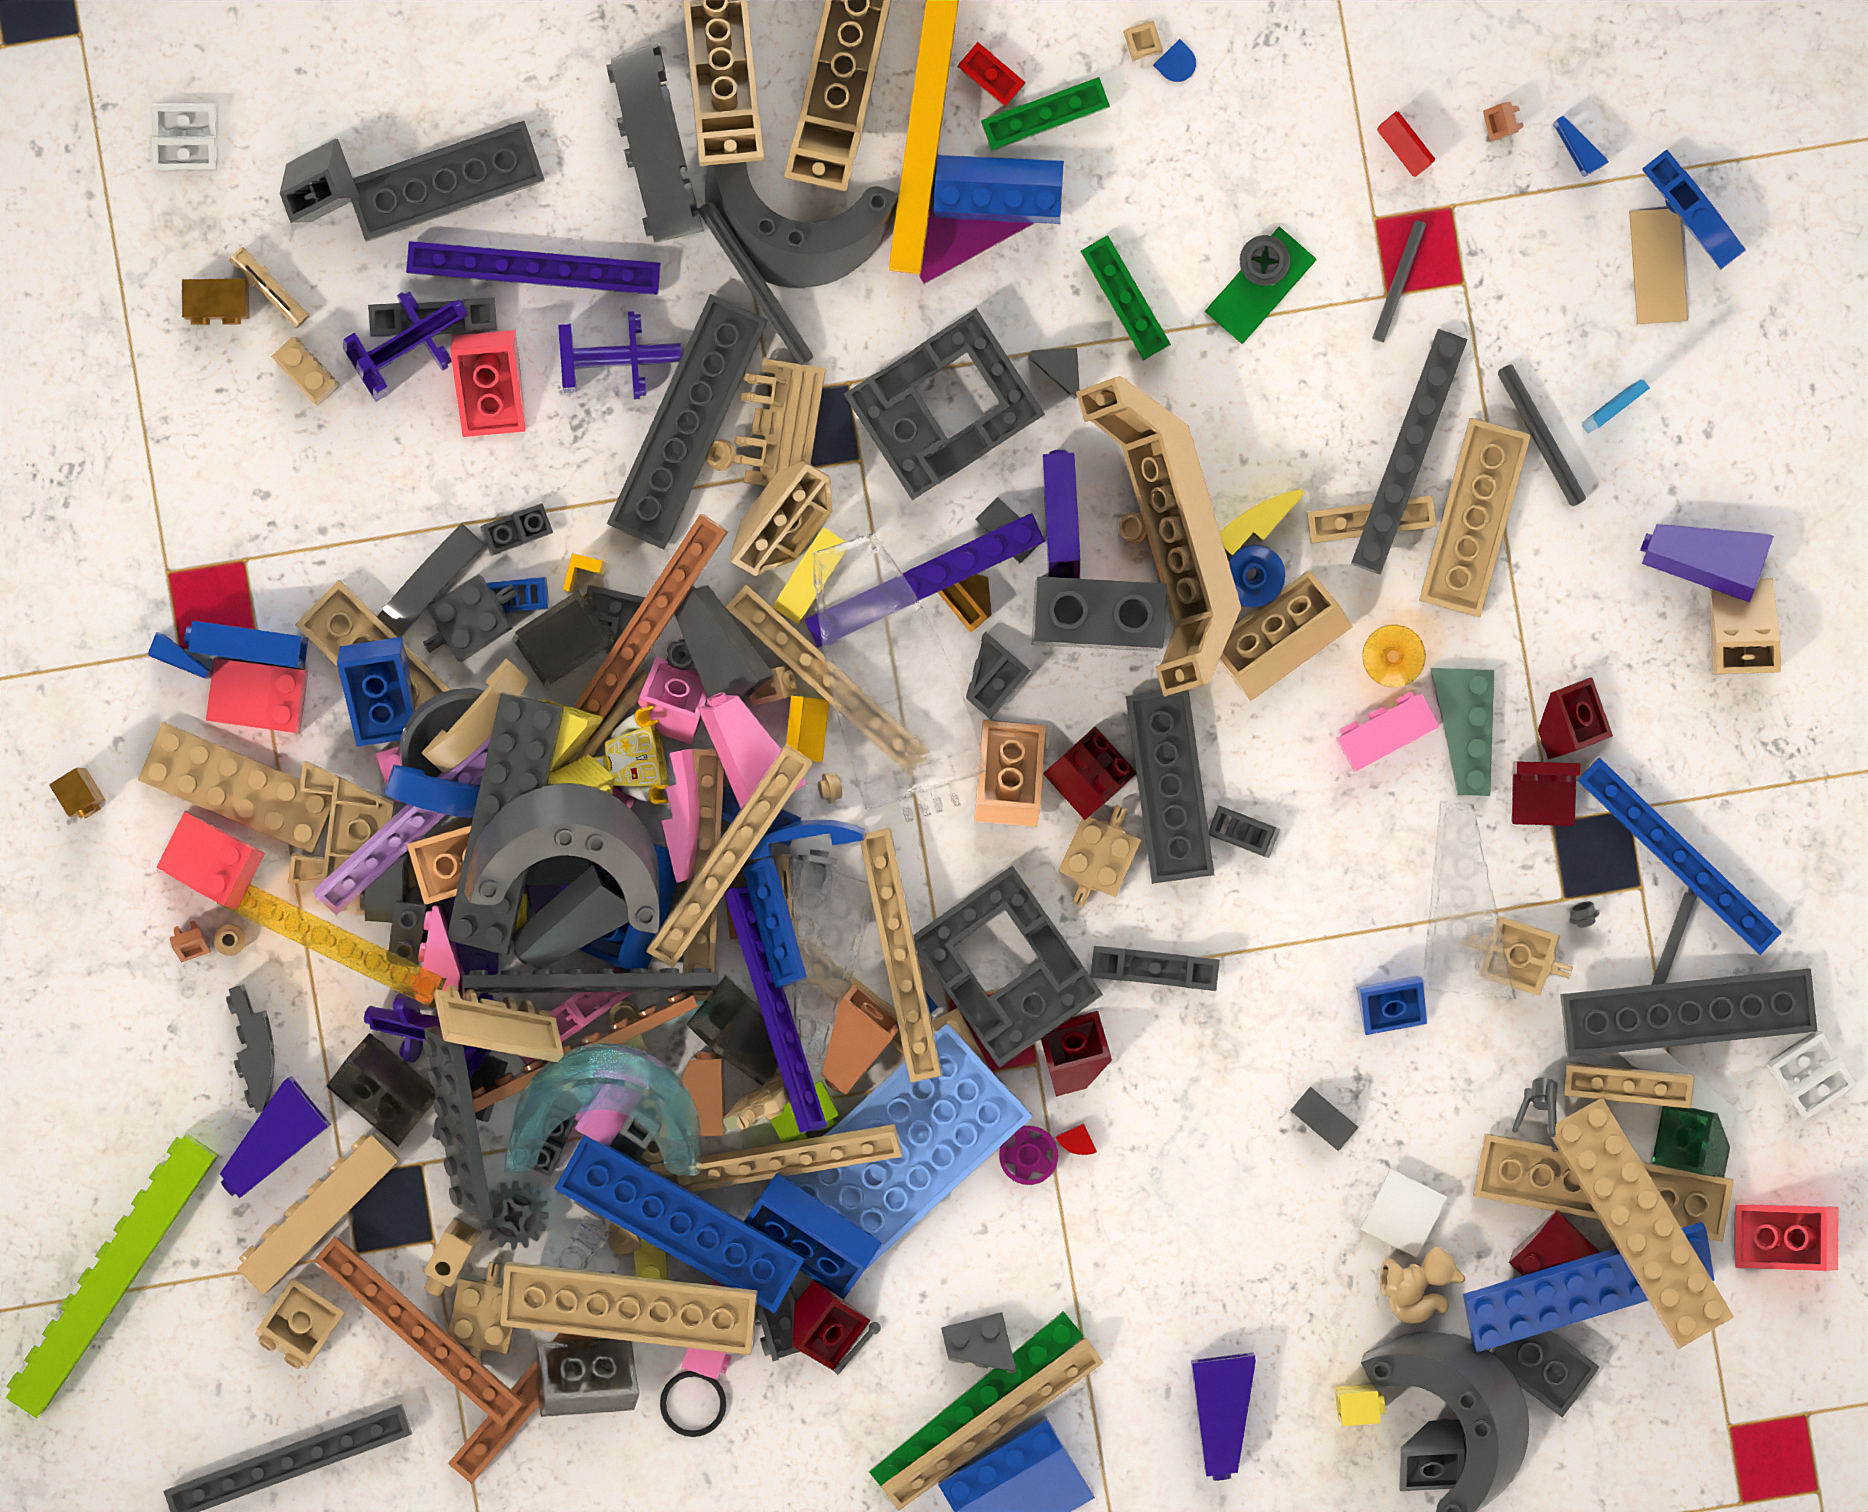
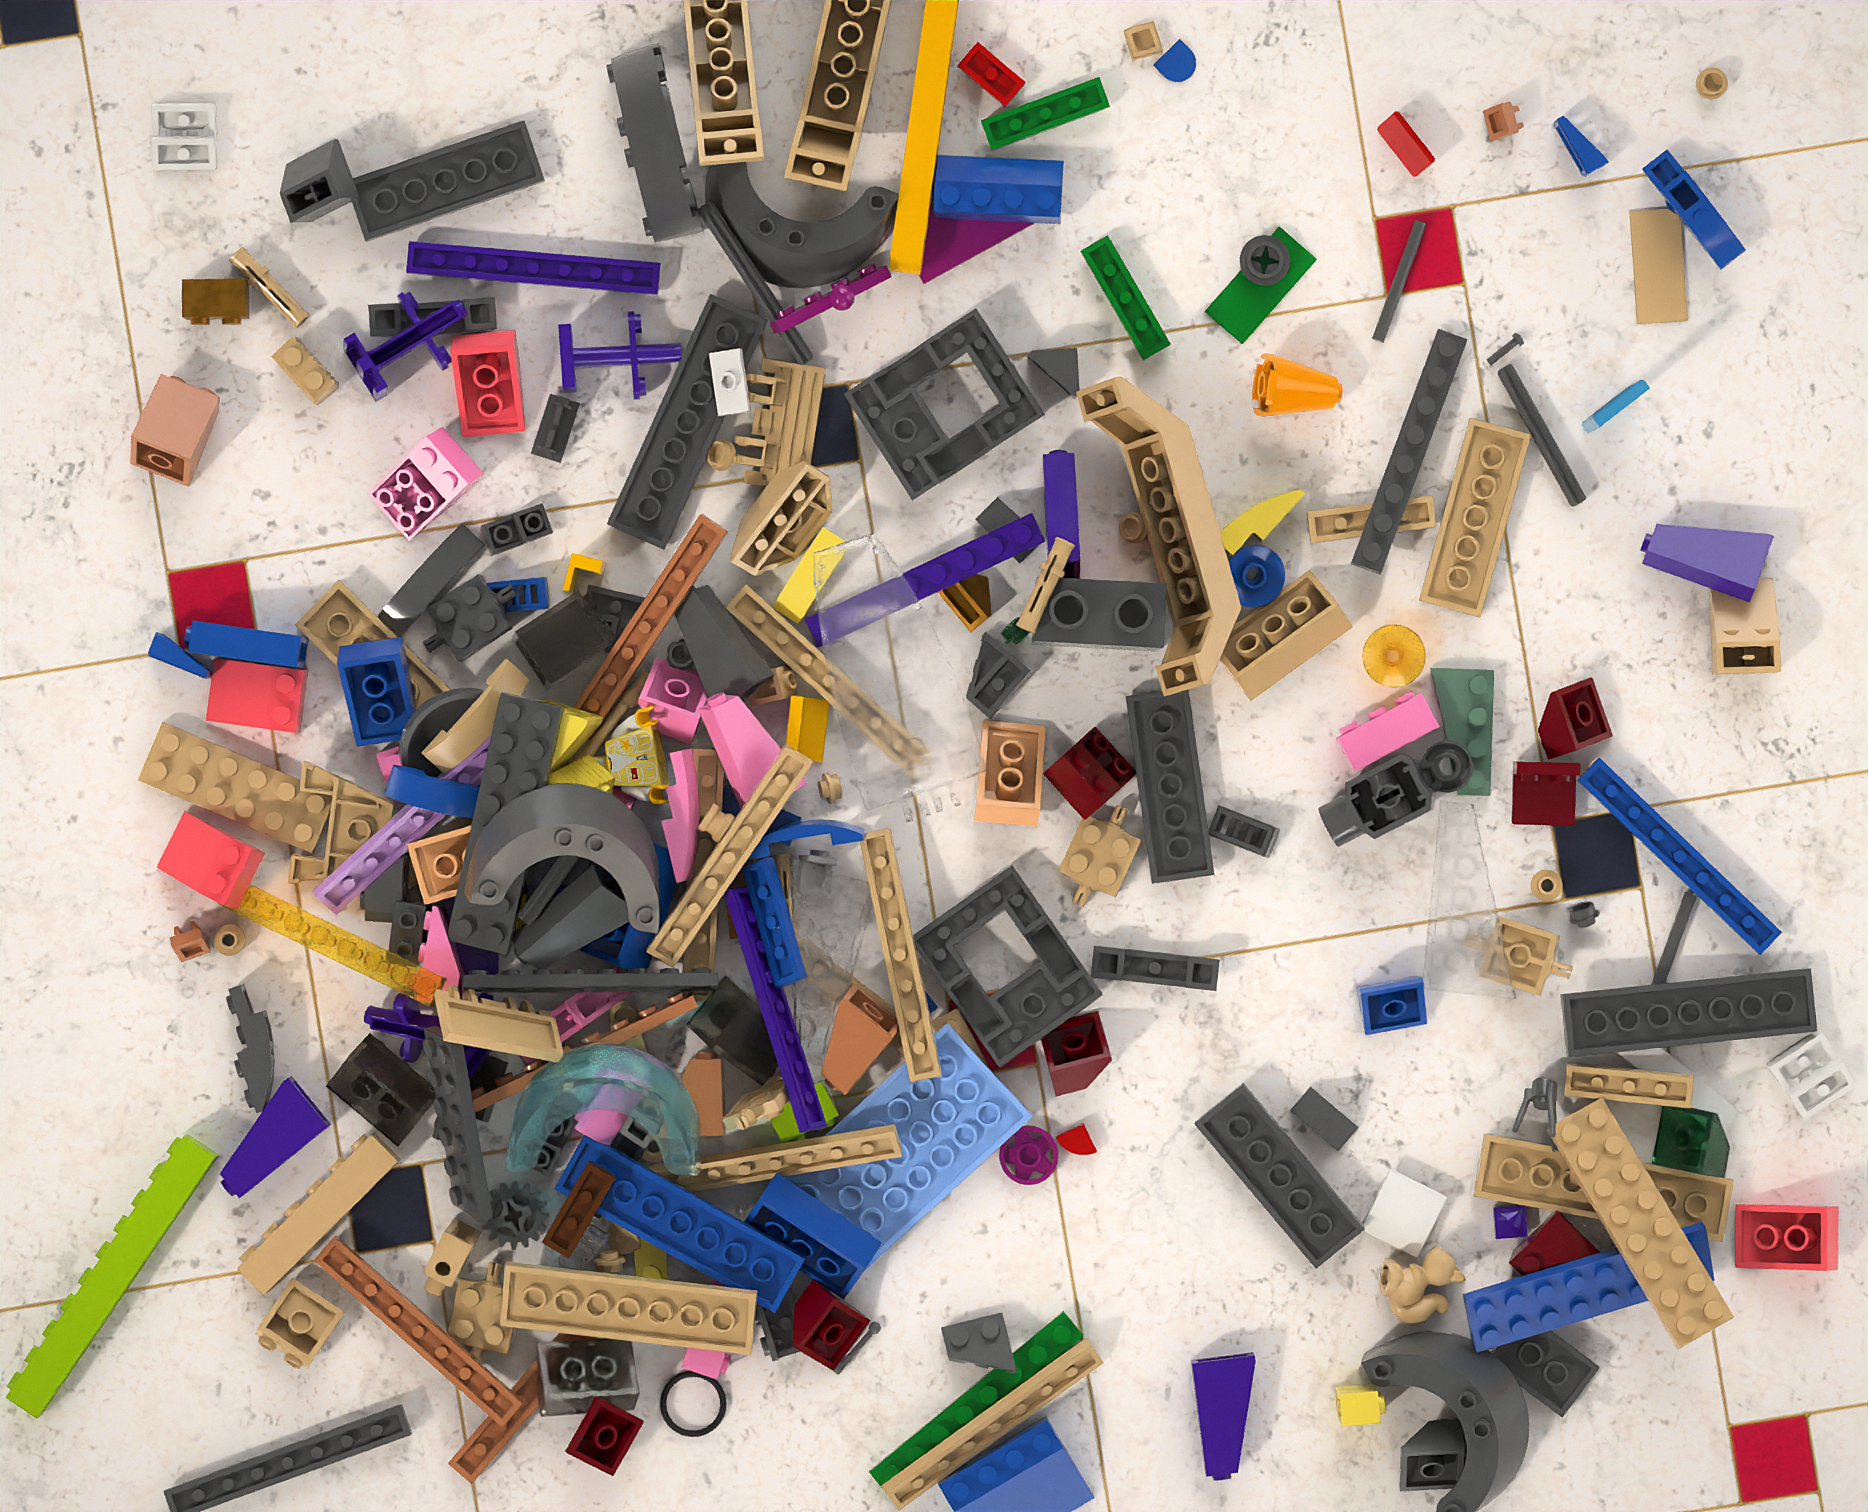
pearl gold brick [49,768,105,819] -> none
none -> nougat slope [130,374,220,487]
none -> bright pink slope [368,427,484,541]
none -> dark grey axle [518,855,579,925]
none -> dark grey hinge [531,394,580,463]
none -> reddish brown plate [541,1160,617,1259]
none -> dark red slope [565,1396,644,1476]
none -> tan plate [593,1249,625,1273]
none -> tan wheel [697,803,735,843]
none -> white plate [709,348,751,416]
none -> magenta plate [769,263,892,333]
none -> clear green plate [1000,616,1029,645]
none -> tan pin [1016,537,1075,634]
none -> dark grey plate [1194,1083,1365,1269]
none -> light orange cone [1252,353,1343,417]
none -> dark grey brick [1318,740,1473,847]
none -> dark grey piece [1487,332,1524,366]
none -> dark purple tile [1493,1205,1528,1239]
none -> tan plate [1530,870,1563,901]
none -> tan plate [1696,67,1728,100]

